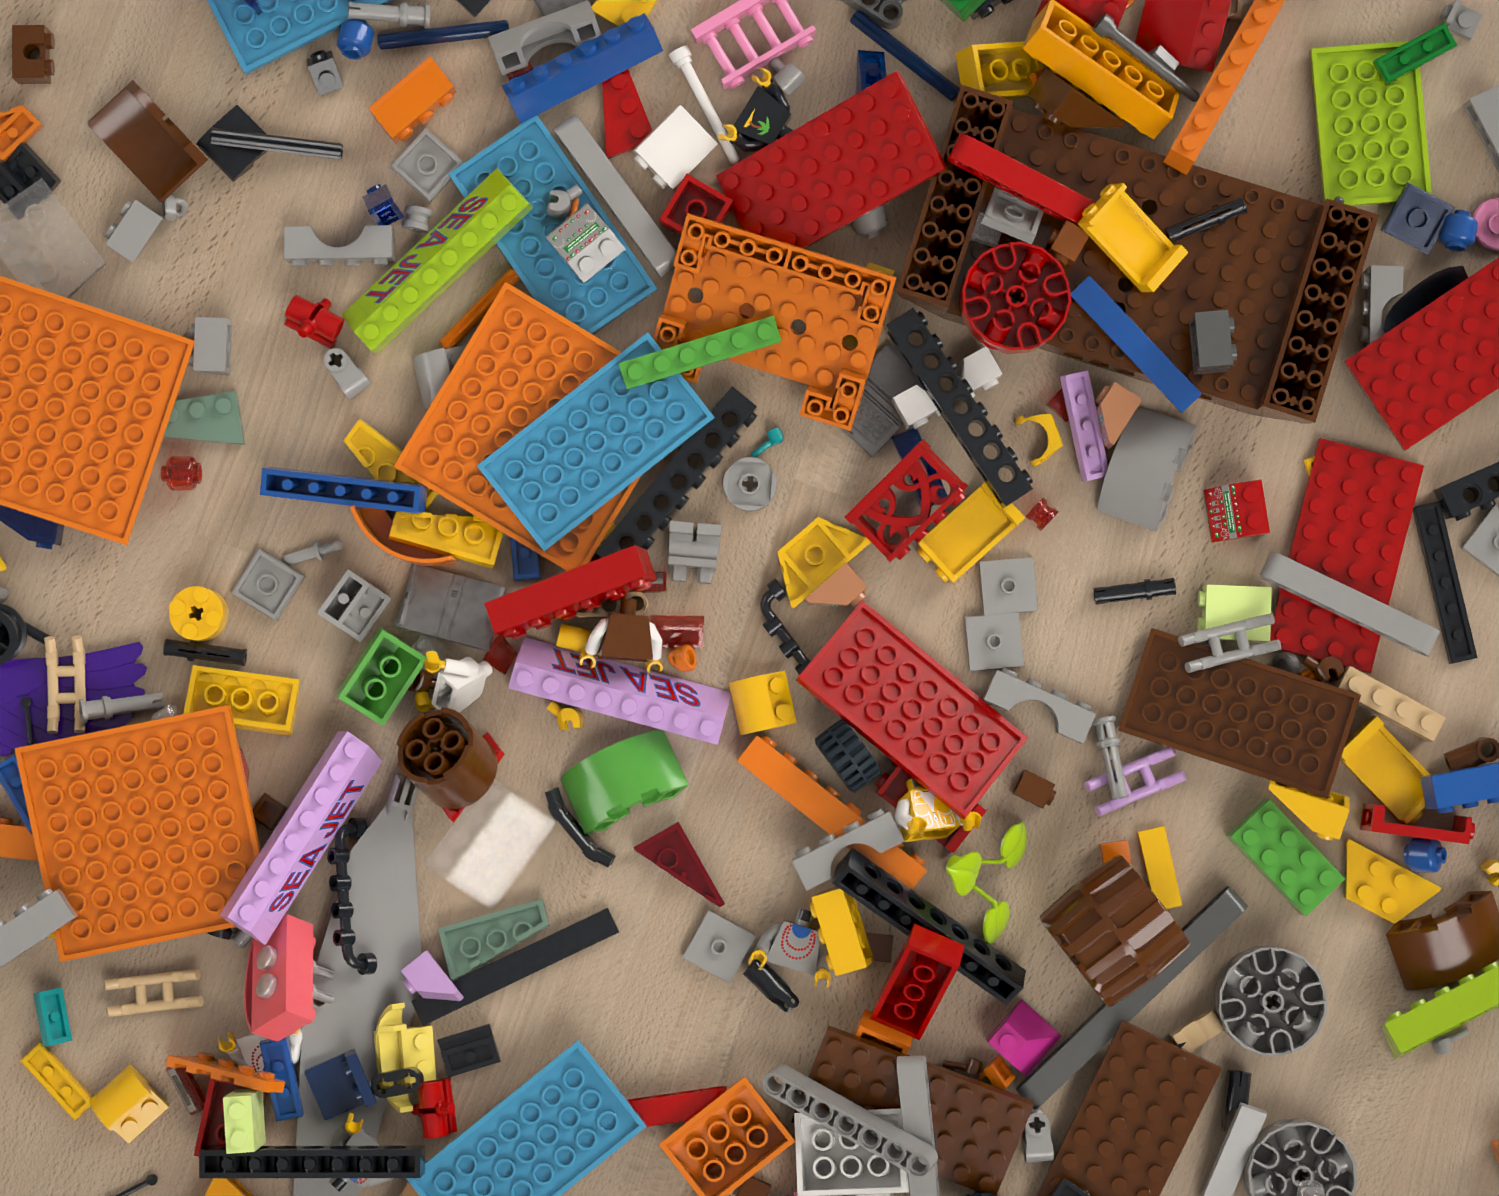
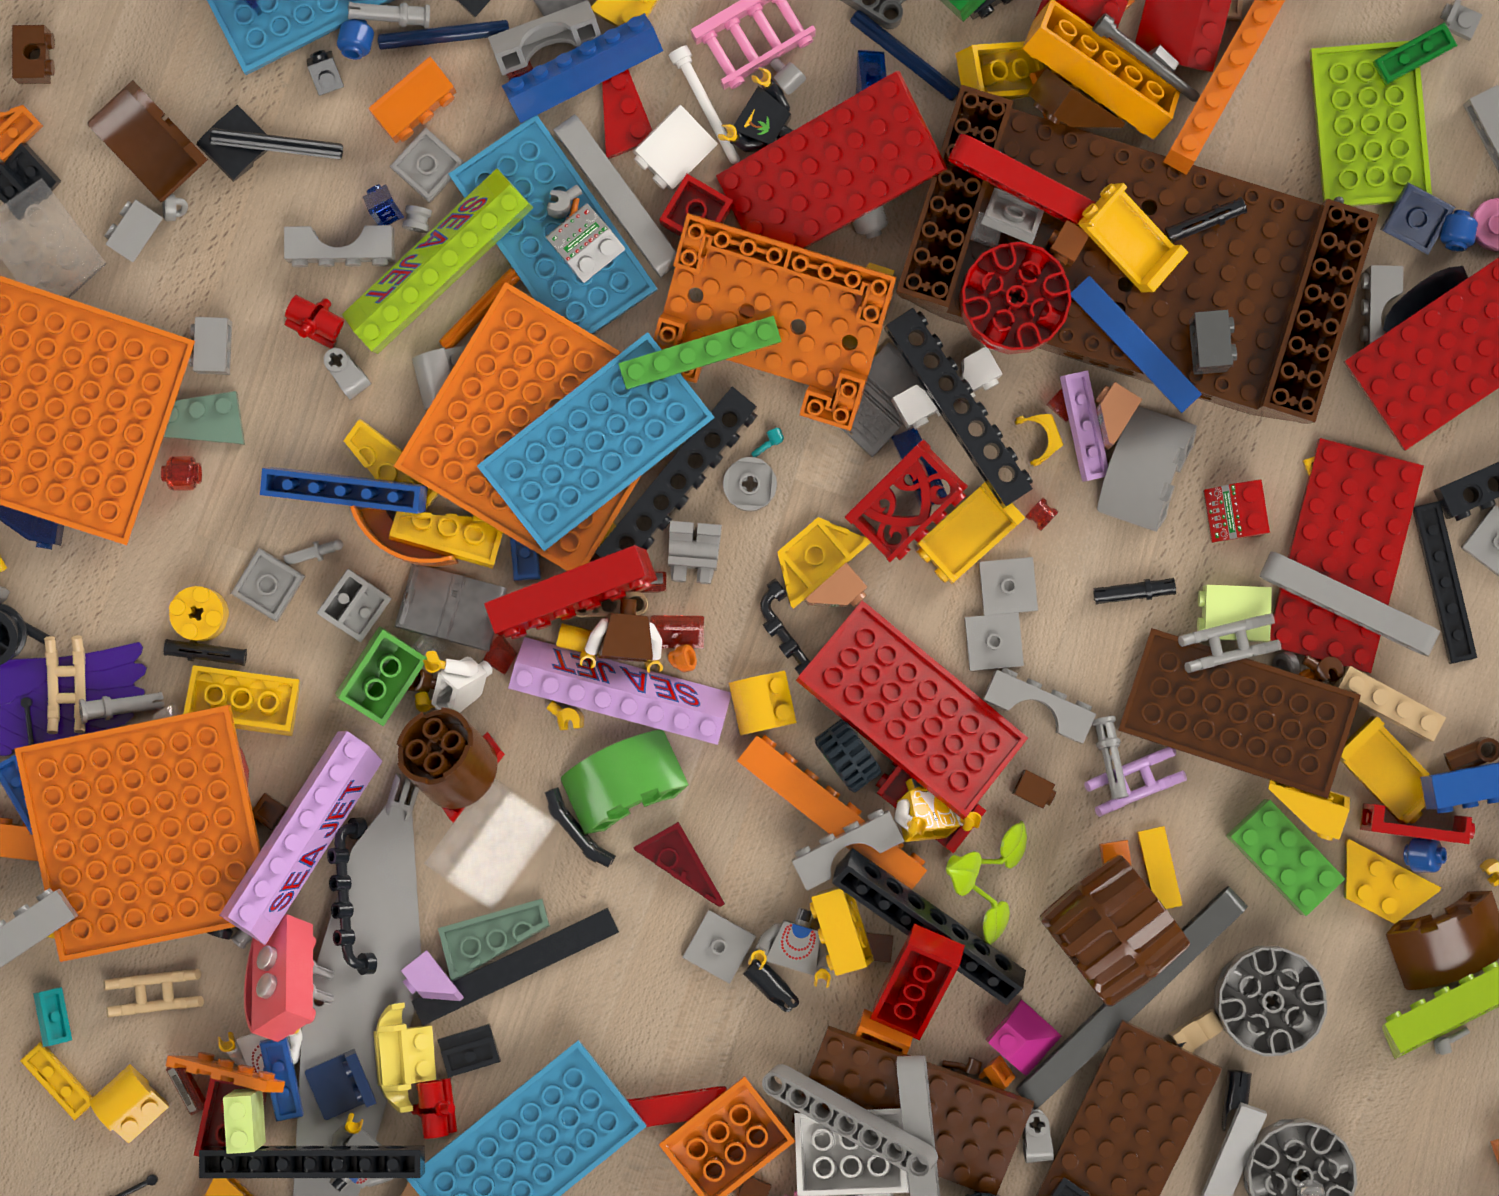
black beam [371,1067,424,1098] -> none

